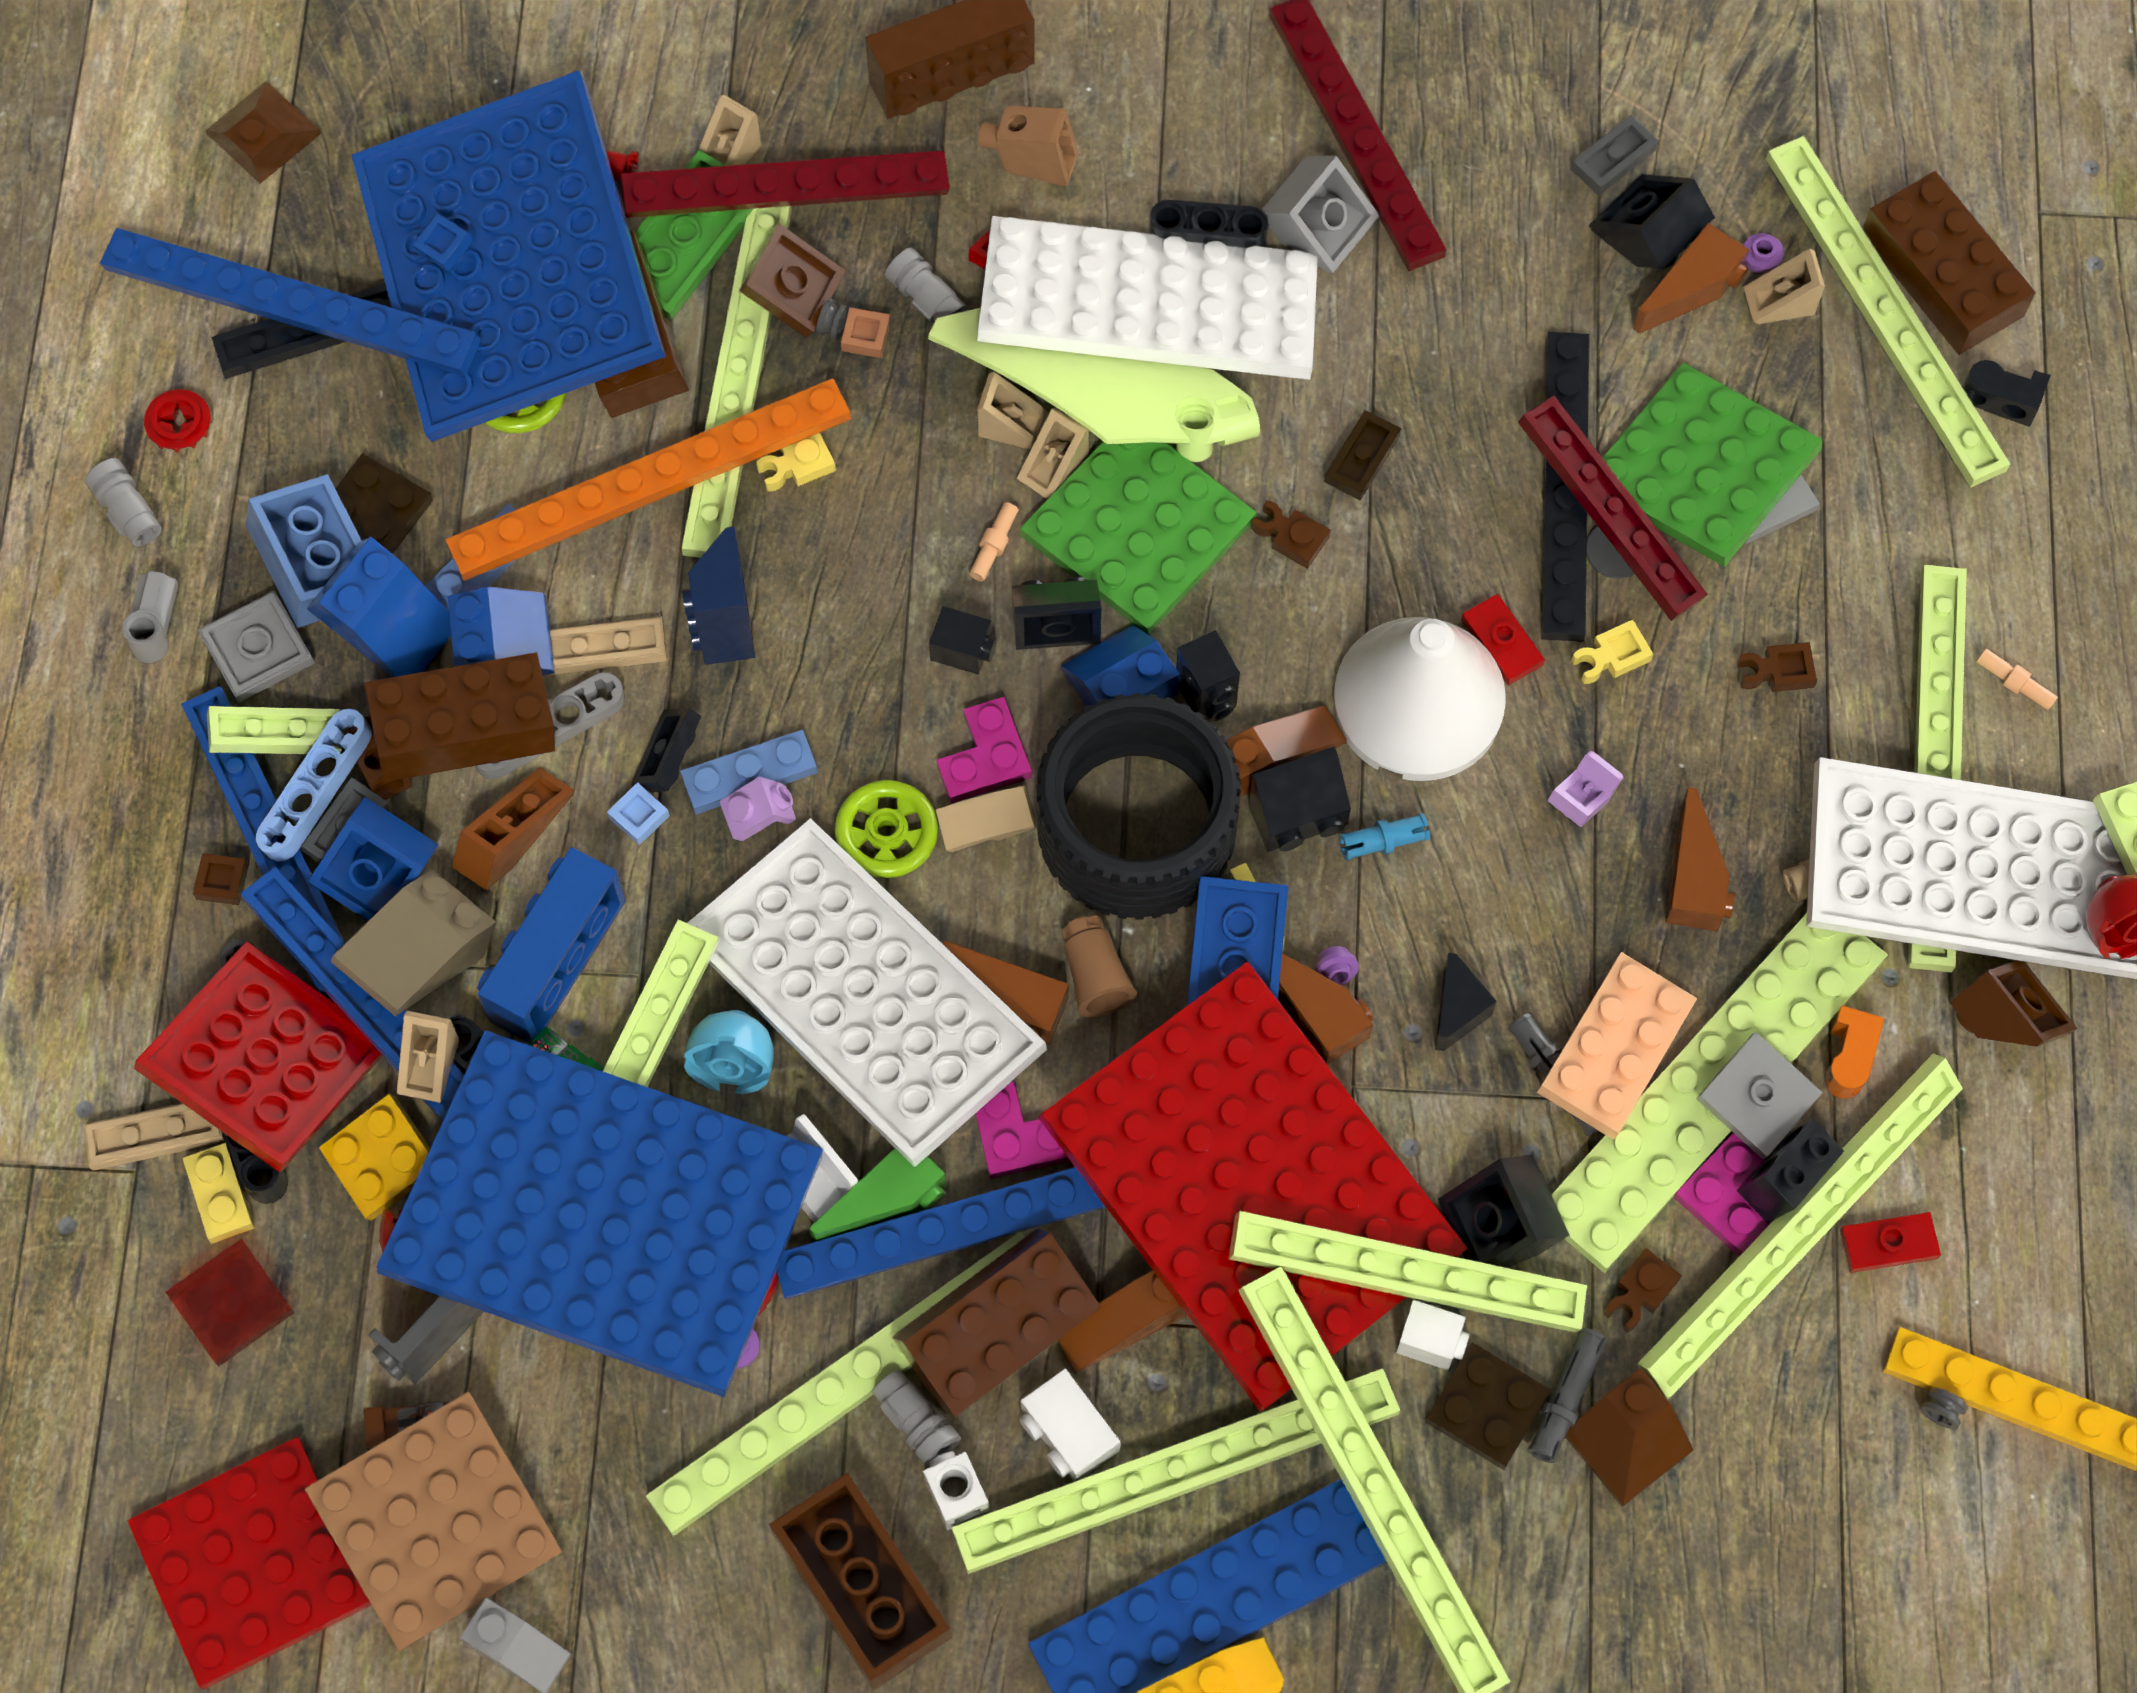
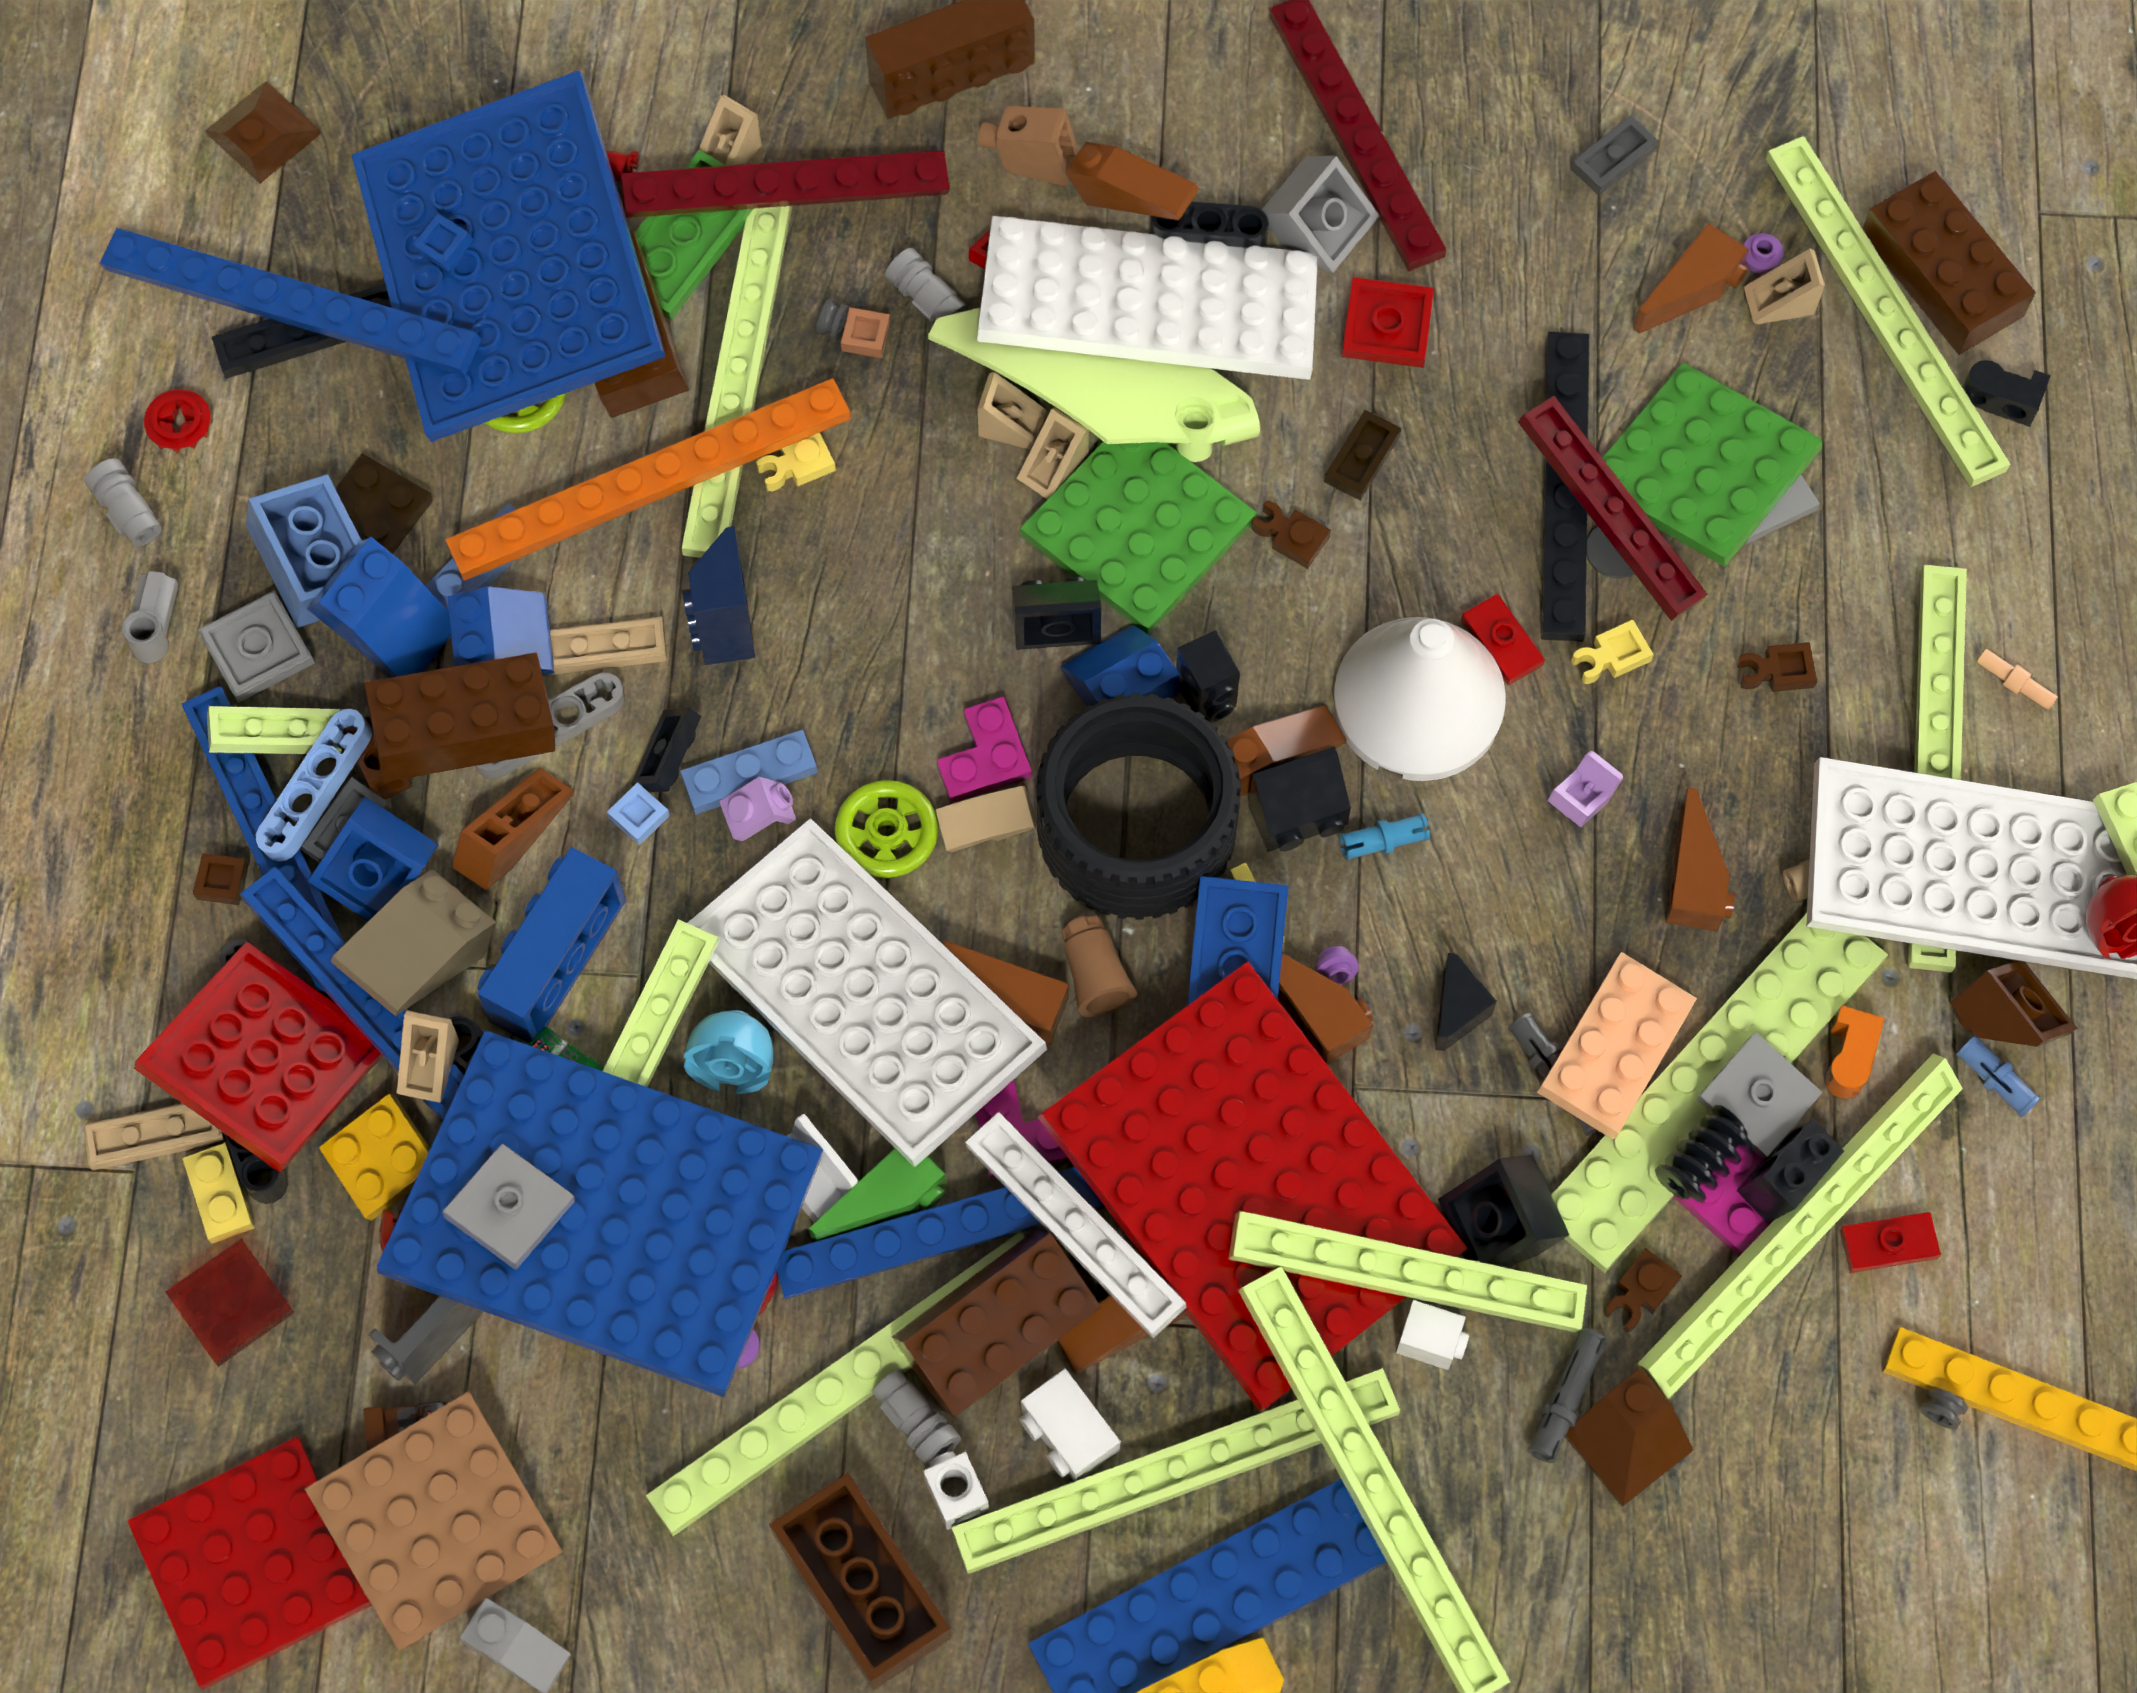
reddish brown plate [739,223,846,338] -> none
black brick [929,606,997,675] -> none
light nougat bar [969,502,1019,582] -> none
dark brown plate [1425,1342,1551,1470] -> none
black slope [1589,174,1715,270] -> none
none -> light grey plate [443,1144,575,1270]
none -> white plate [965,1112,1186,1338]
none -> dark orange slope [1065,142,1199,220]
none -> red plate [1342,277,1434,368]
none -> black piece [1655,1105,1753,1203]
none -> medium blue pin [1956,1036,2041,1118]

